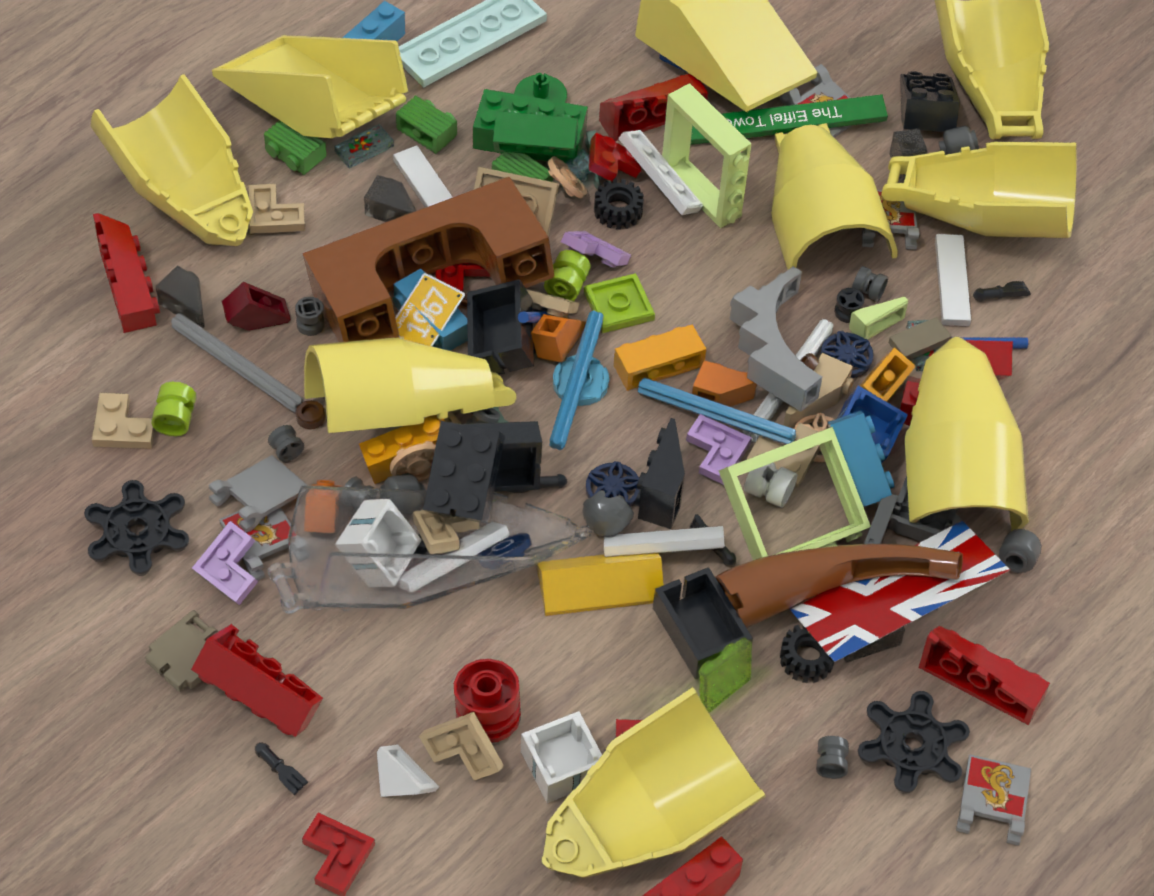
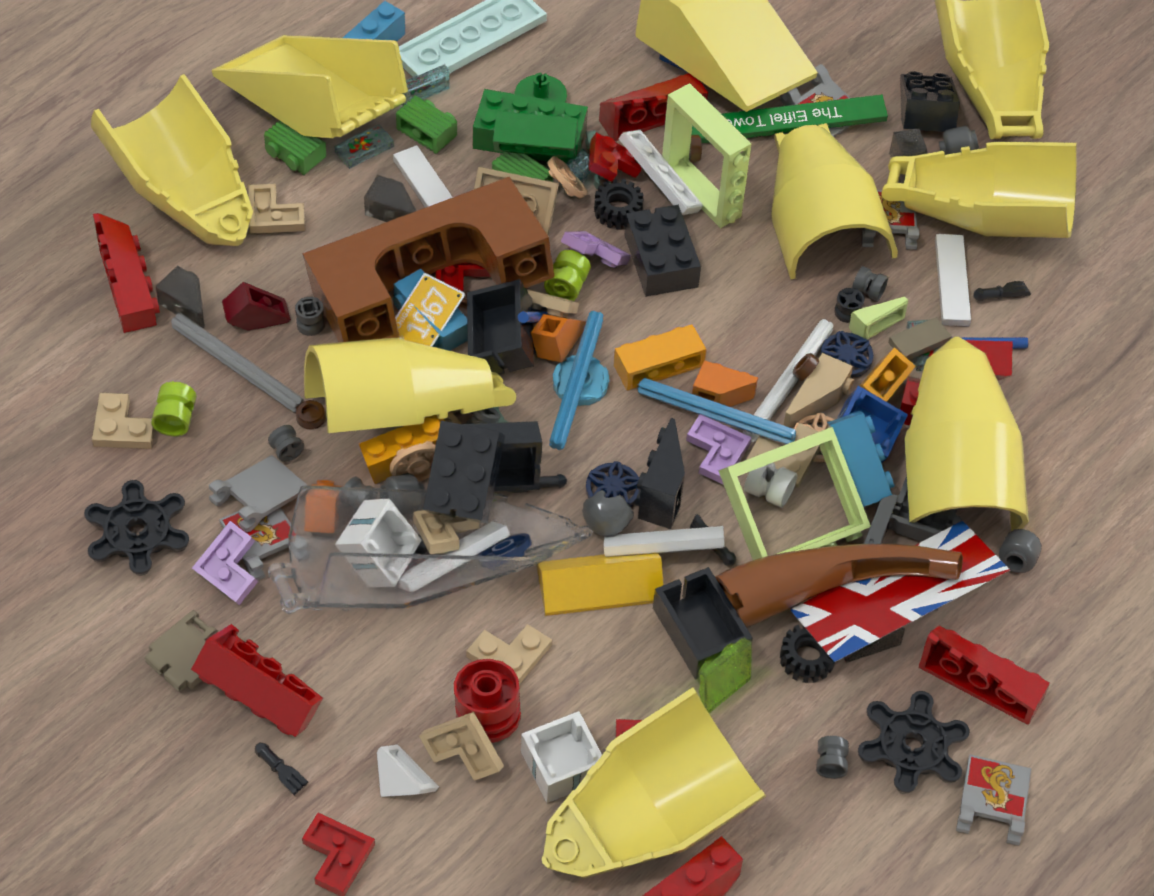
lime tile [584,273,655,334] -> none
light grey arch [730,266,822,412] -> none
none -> clear light blue tile [402,64,450,106]
none -> tan plate [466,624,552,685]
none -> black piece [624,204,701,297]
none -> reddish brown tile [689,135,702,162]

